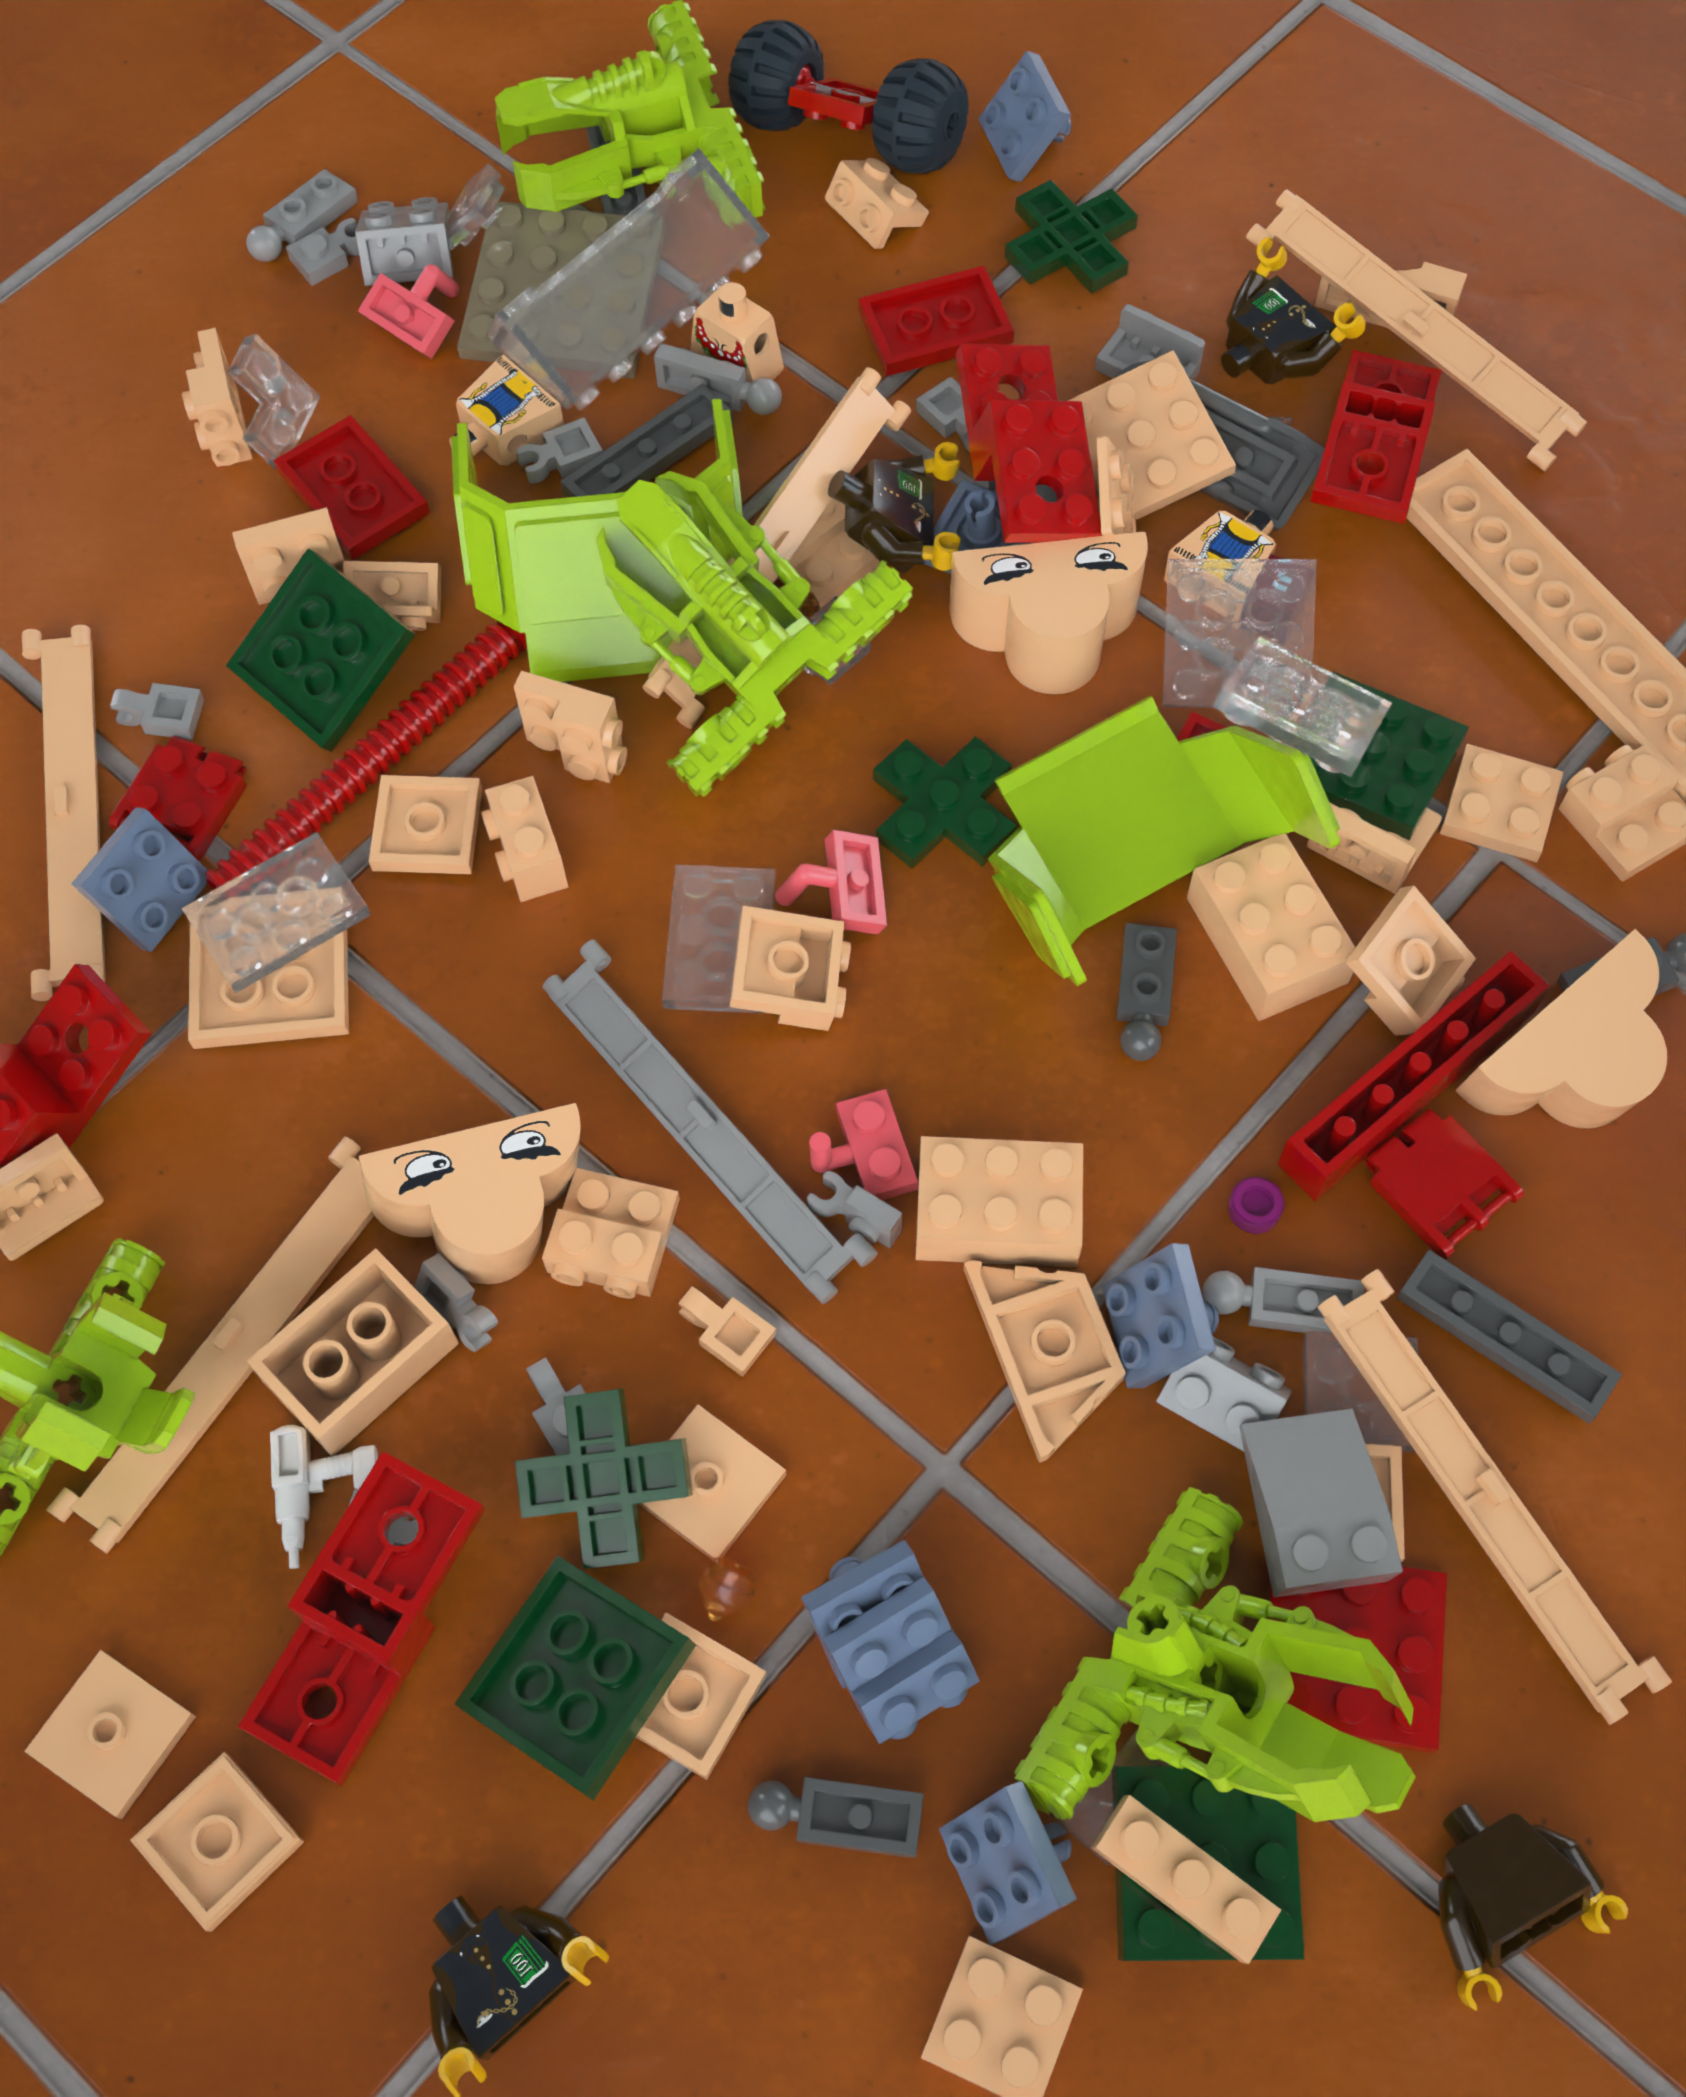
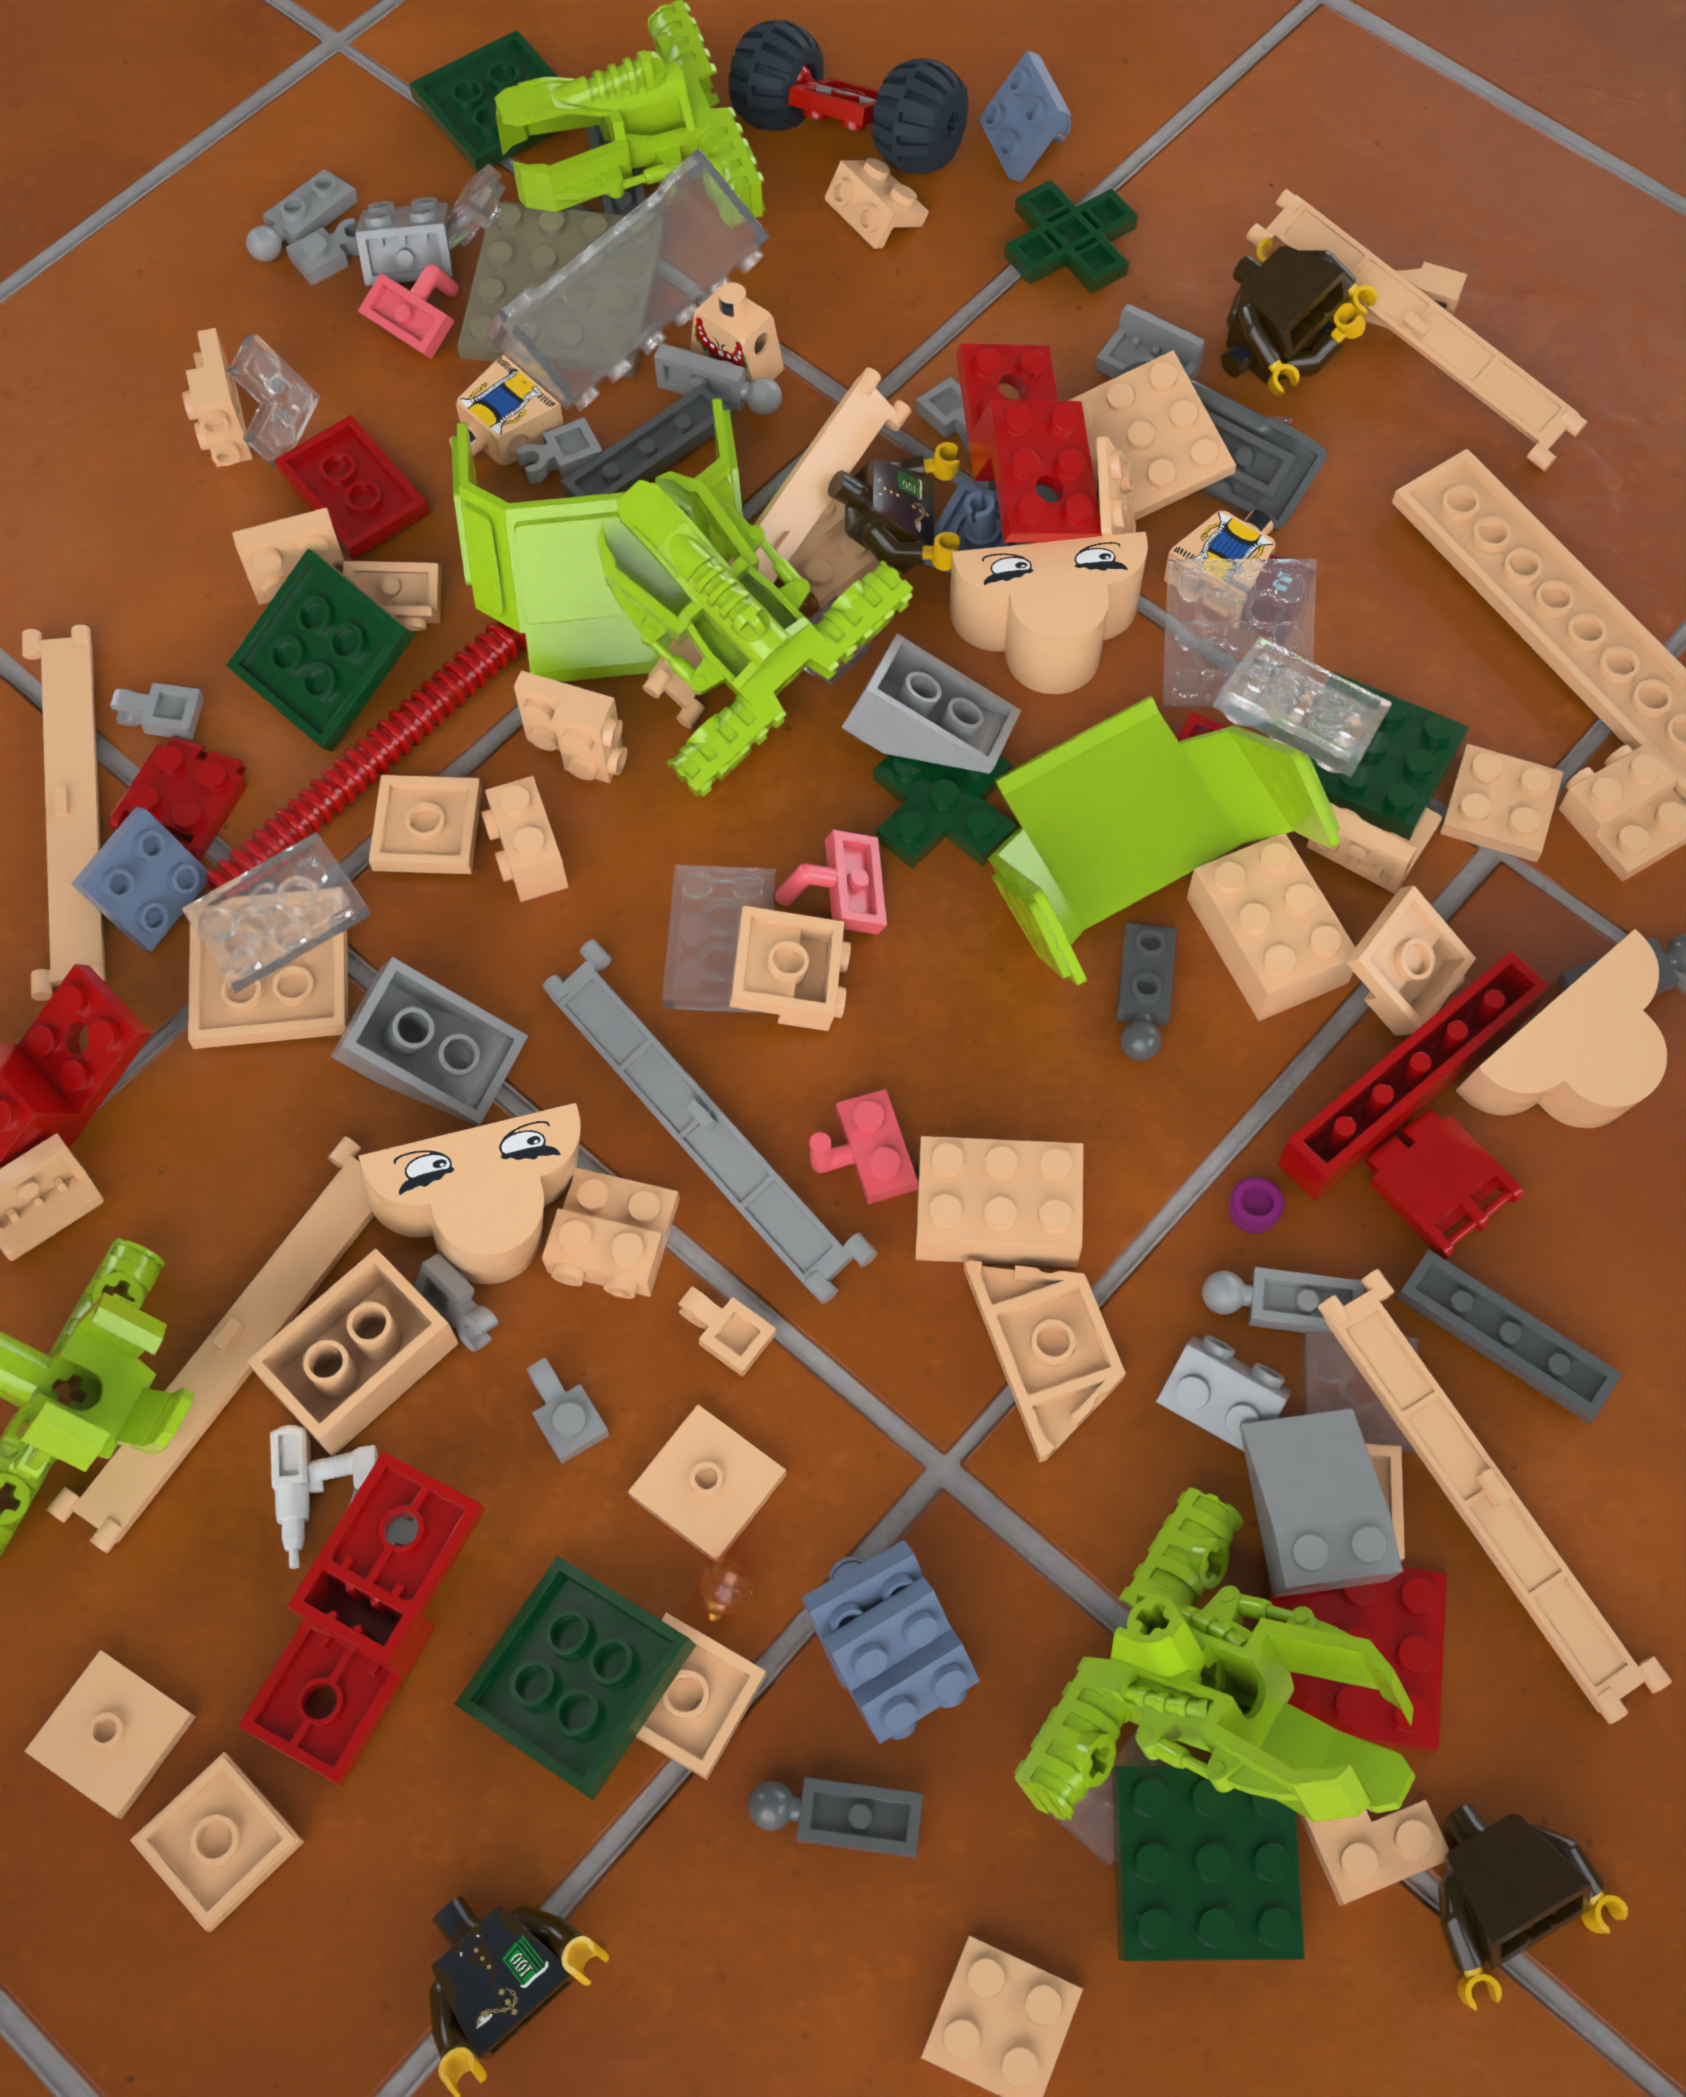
dark green plate [515,1388,693,1569] -> none
light grey plate [807,1171,902,1249] -> none
red plate [858,265,1014,377] -> none
sand blue plate [939,1781,1077,1945] -> none
light nougat plate [1090,1795,1281,1964] -> none
sand blue plate [1102,1243,1219,1388] -> none
red bracket [1310,349,1442,524] -> none
none -> light grey slope [330,957,528,1126]
none -> dark green plate [409,30,560,173]
none -> light grey slope [841,634,1021,774]
none -> dark brown torso [1233,245,1378,397]
none -> light nougat plate [1298,1800,1449,1906]

